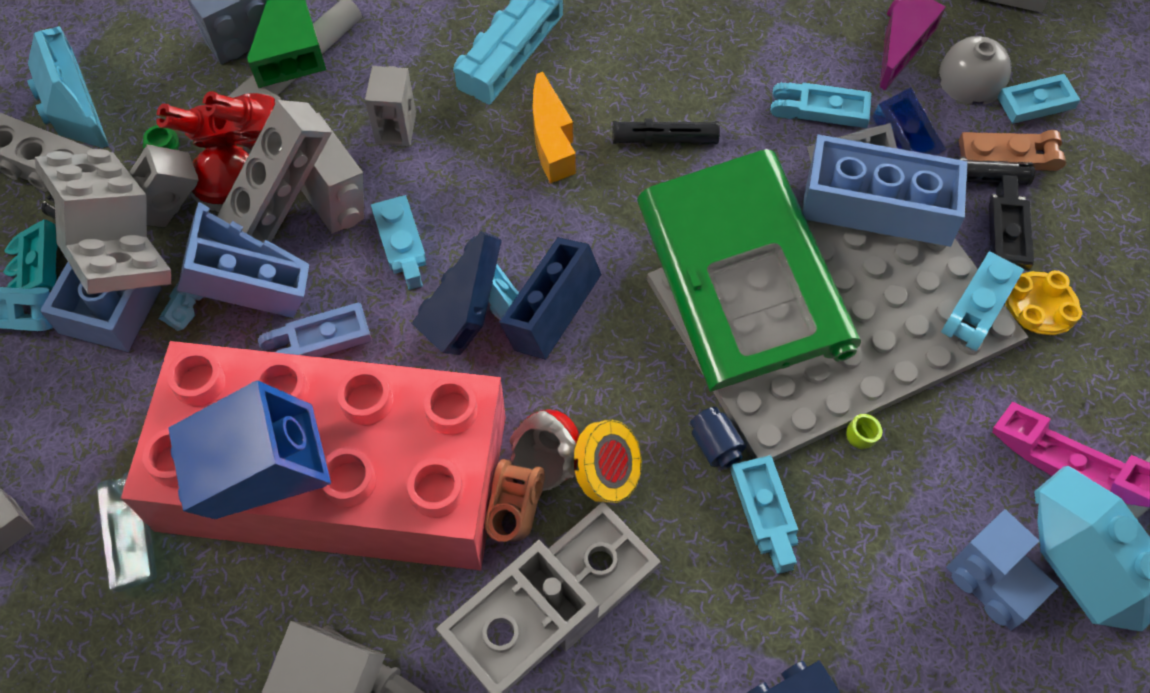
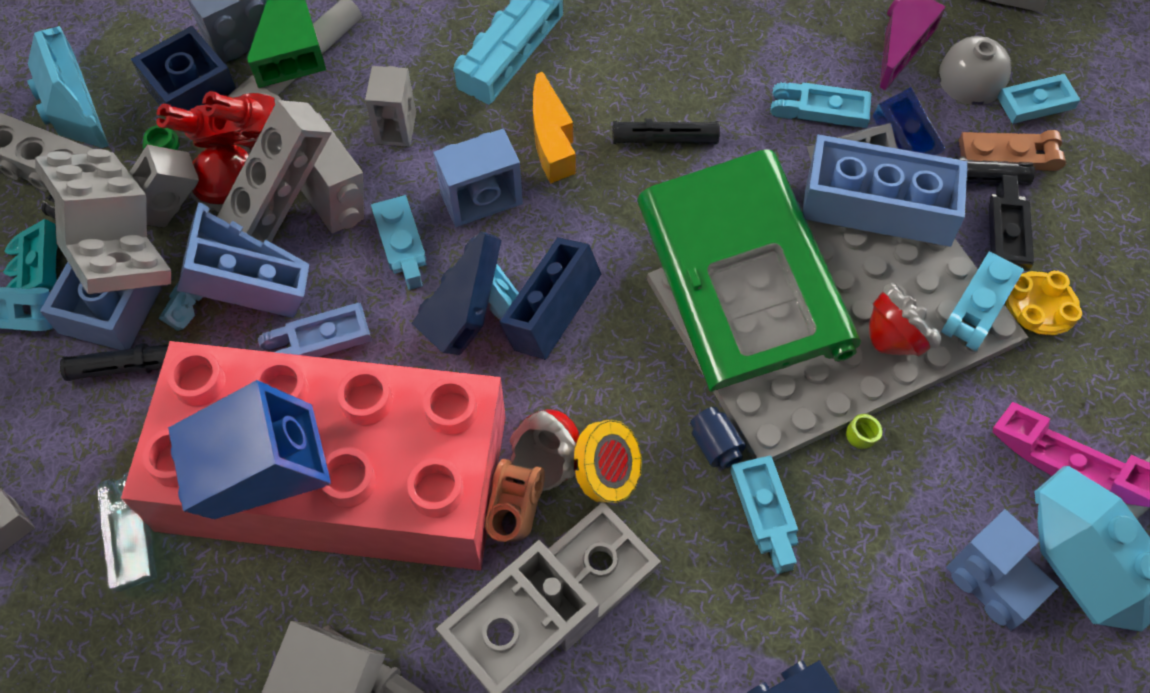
none -> black pin [60,343,169,381]
none -> dark blue brick [131,26,236,110]
none -> medium blue brick [433,128,523,227]
none -> red hair [869,282,941,357]

